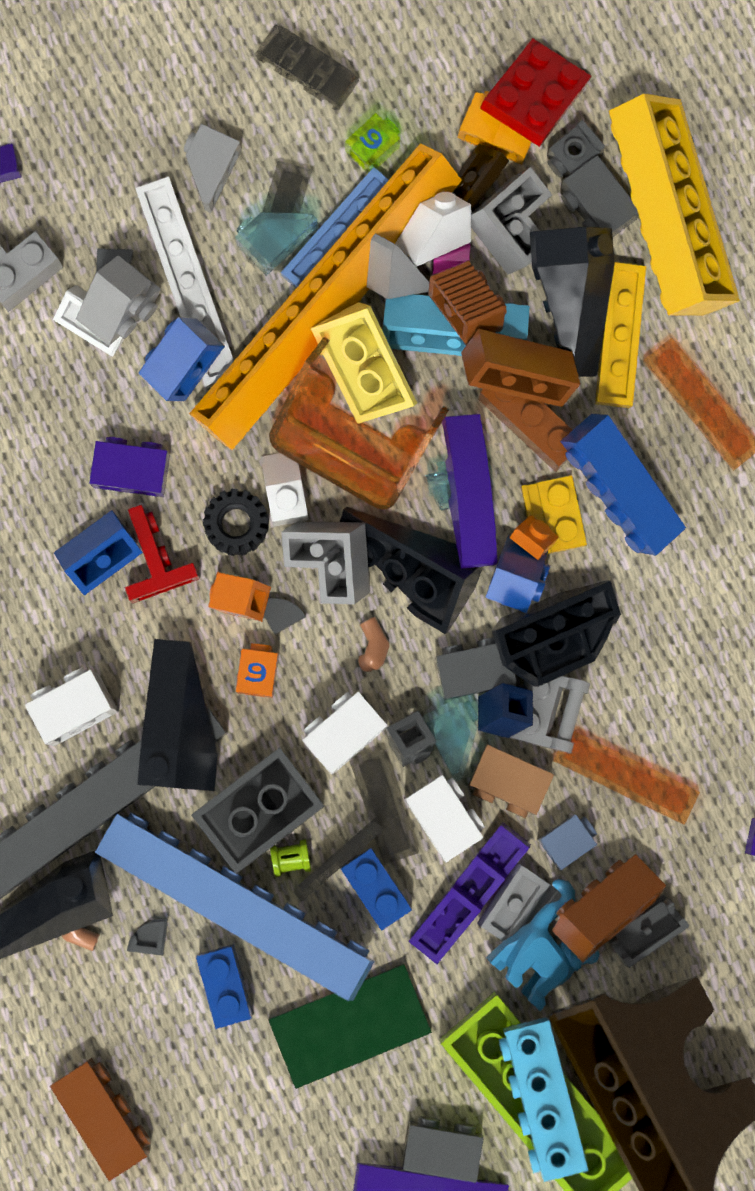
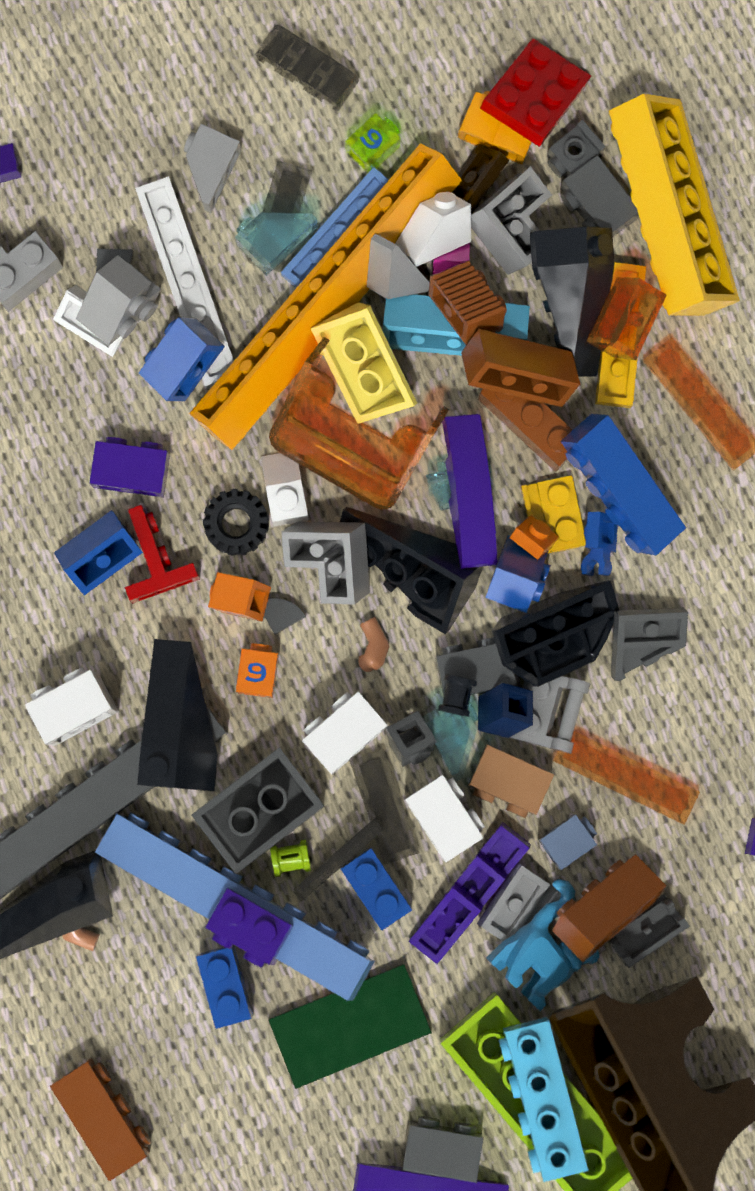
dark grey tile [127,918,168,956] -> none
none -> dark purple bracket [205,888,294,968]
none -> black bush [438,674,477,717]
none -> blue plate [581,512,618,576]
none -> clear orange brick [587,277,667,360]
none -> dark grey wing [611,607,688,681]

